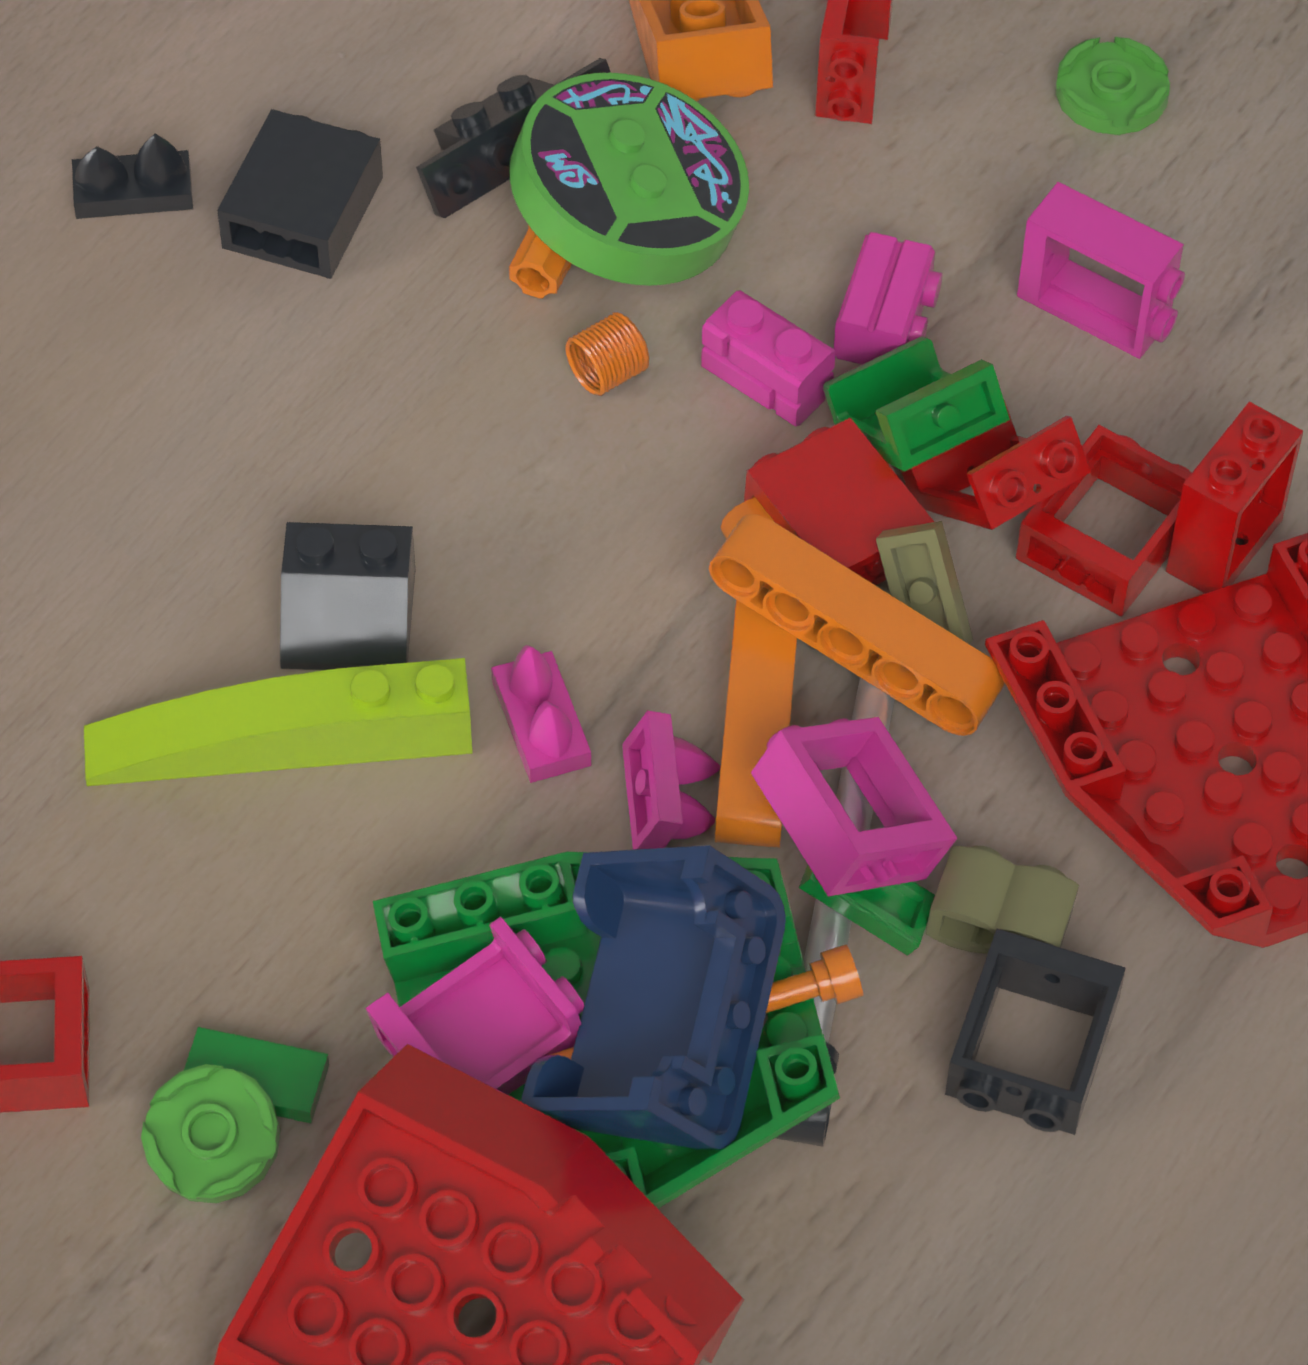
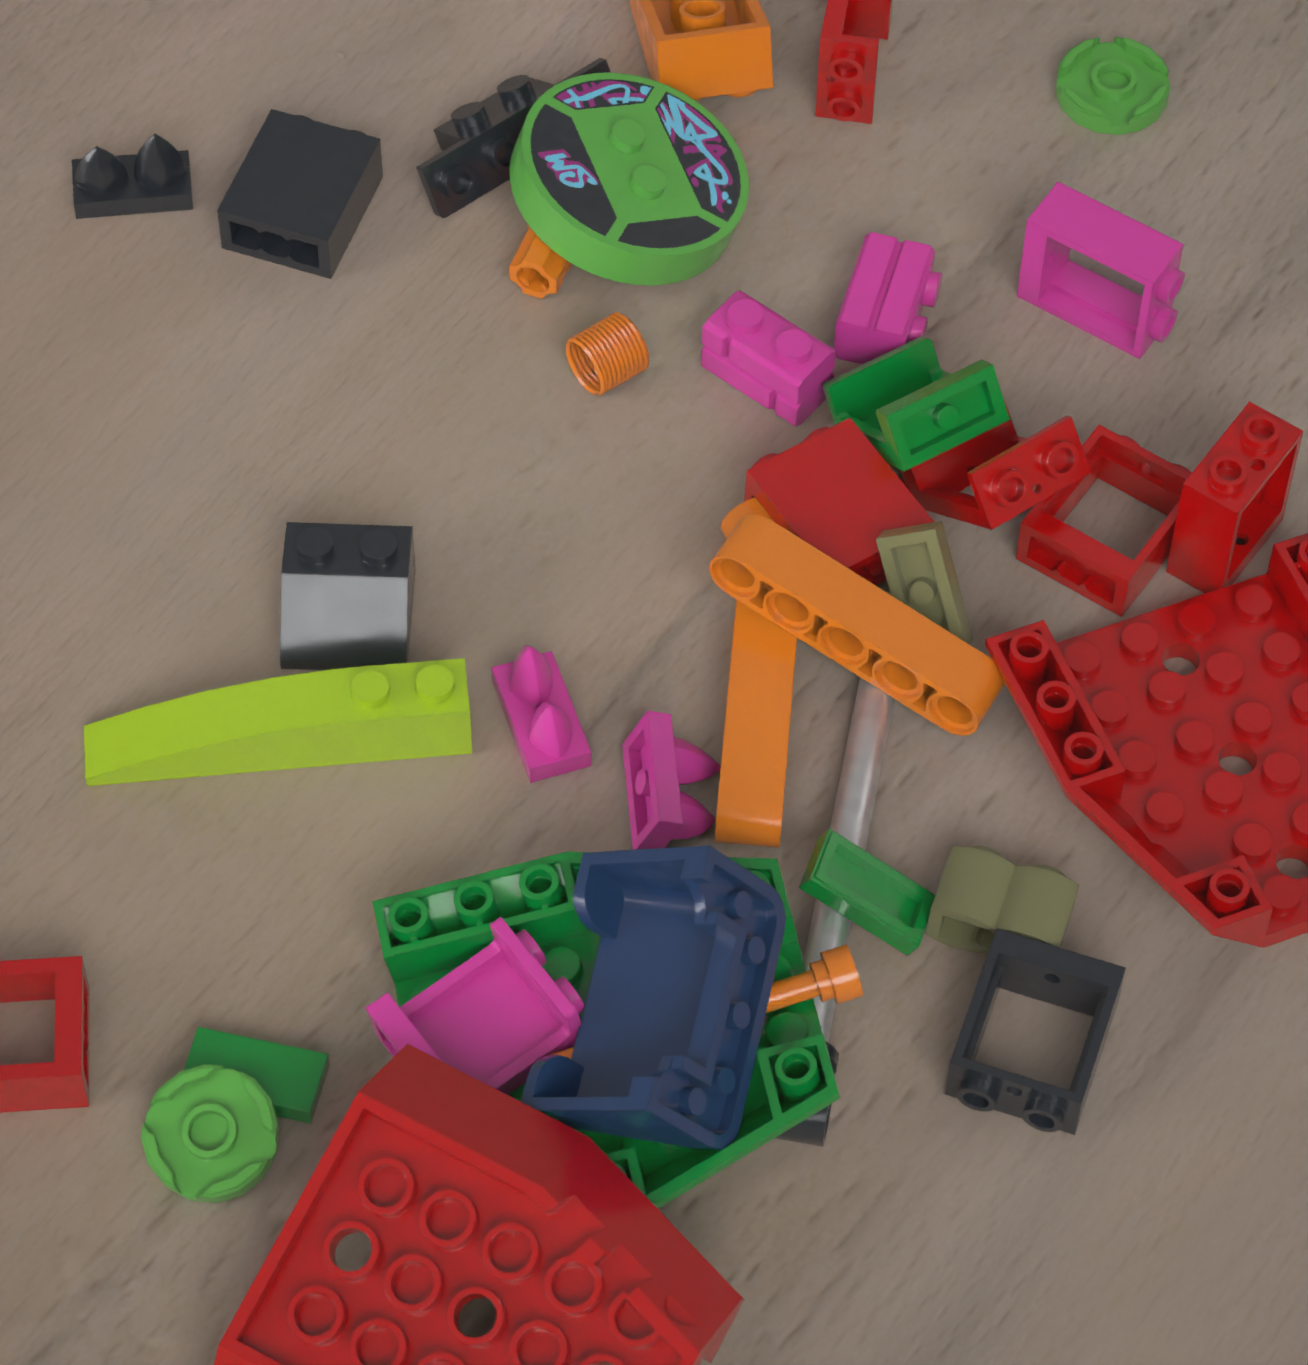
dark pink window [751,717,957,896] -> none

